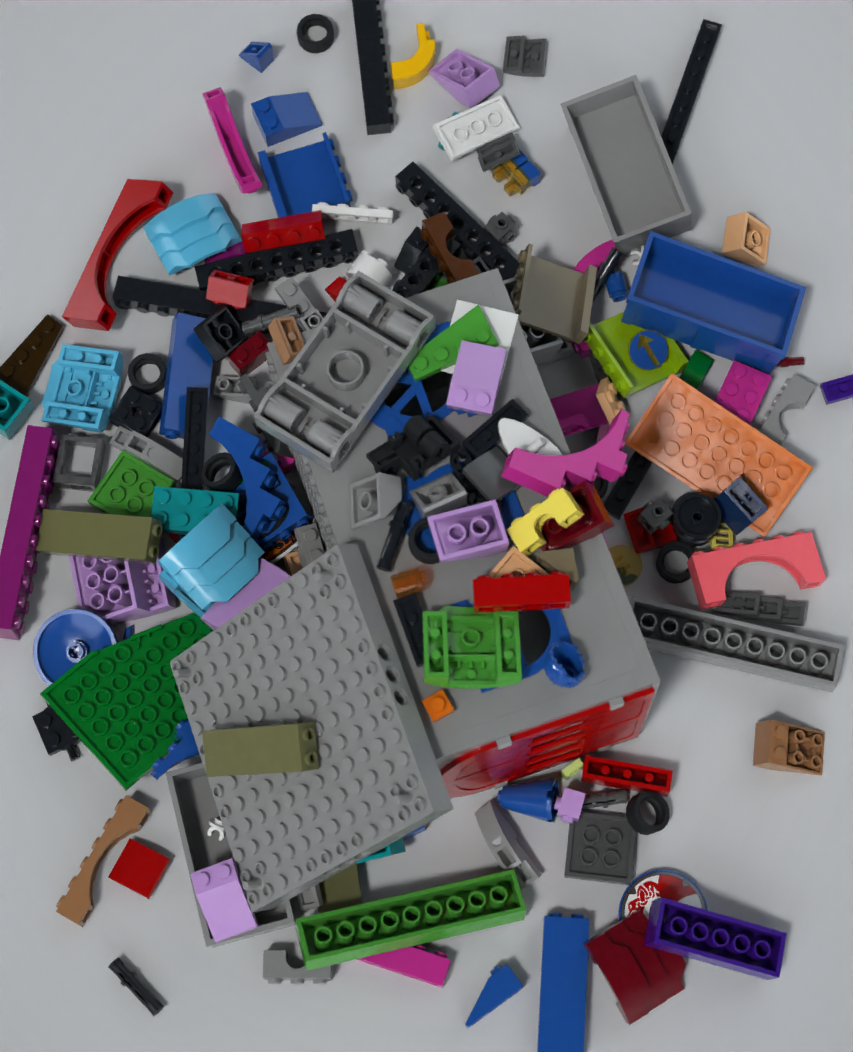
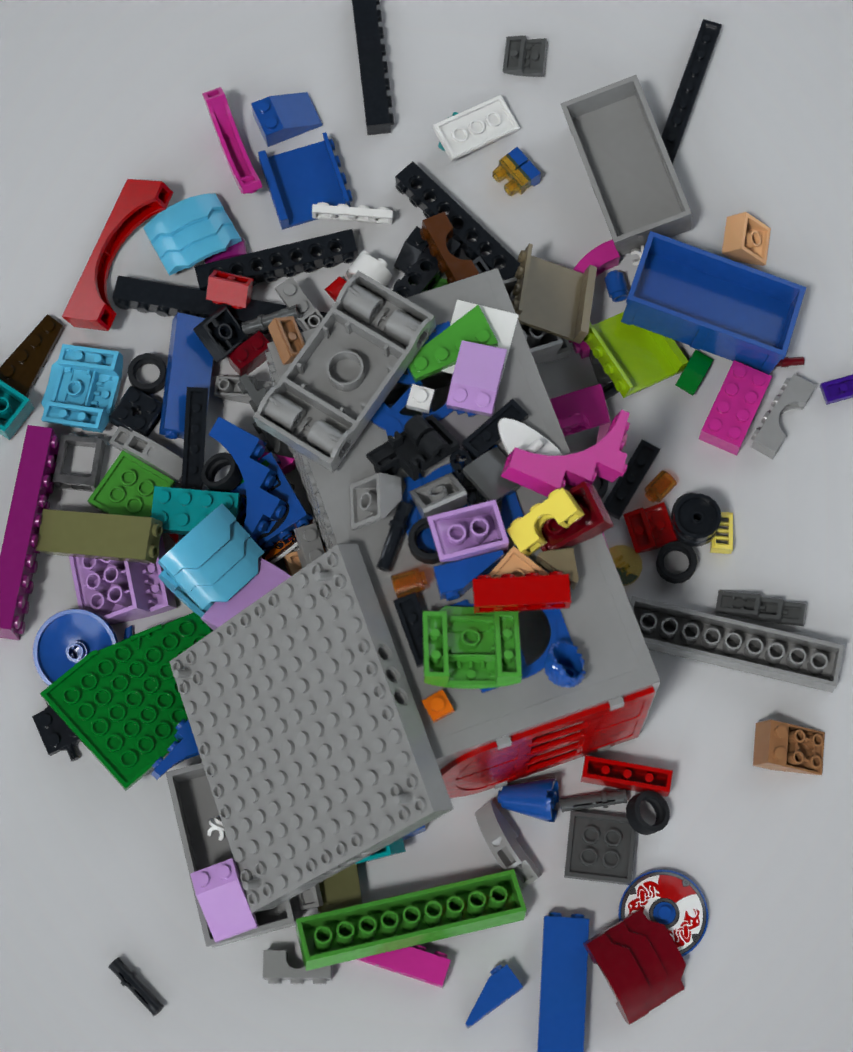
medium nougat arch [56,795,152,927] -> none
red slope [108,839,171,899] -> none
olive brick [202,722,319,777] -> none
blue slope [239,42,274,73] -> none
red brick [241,210,325,253] -> none
black tyre [297,14,334,54] -> none
yellow arch [391,23,435,90] -> none
lavender slope [428,49,500,108] -> none
dark grey slope [477,132,520,172] -> none
dark grey brick [484,212,516,245] -> none
lavender brick [554,787,586,824] -> none
yellowish green tile [561,758,583,781] -> none
black pin [592,247,623,305] -> none
light nougat plate [596,377,626,424] -> none
orange plate [625,373,813,537] -> none
blue piece [628,329,669,371] -> none
dark grey brick [637,498,673,535] -> none
dark purple brick [644,897,787,980] -> none
coral arch [687,531,826,610] -> none
dark blue slope [713,476,769,535] -> none
none -> white plate [406,384,435,414]
none -> blue slope [433,550,504,601]
none -> clear orange brick [644,470,677,503]

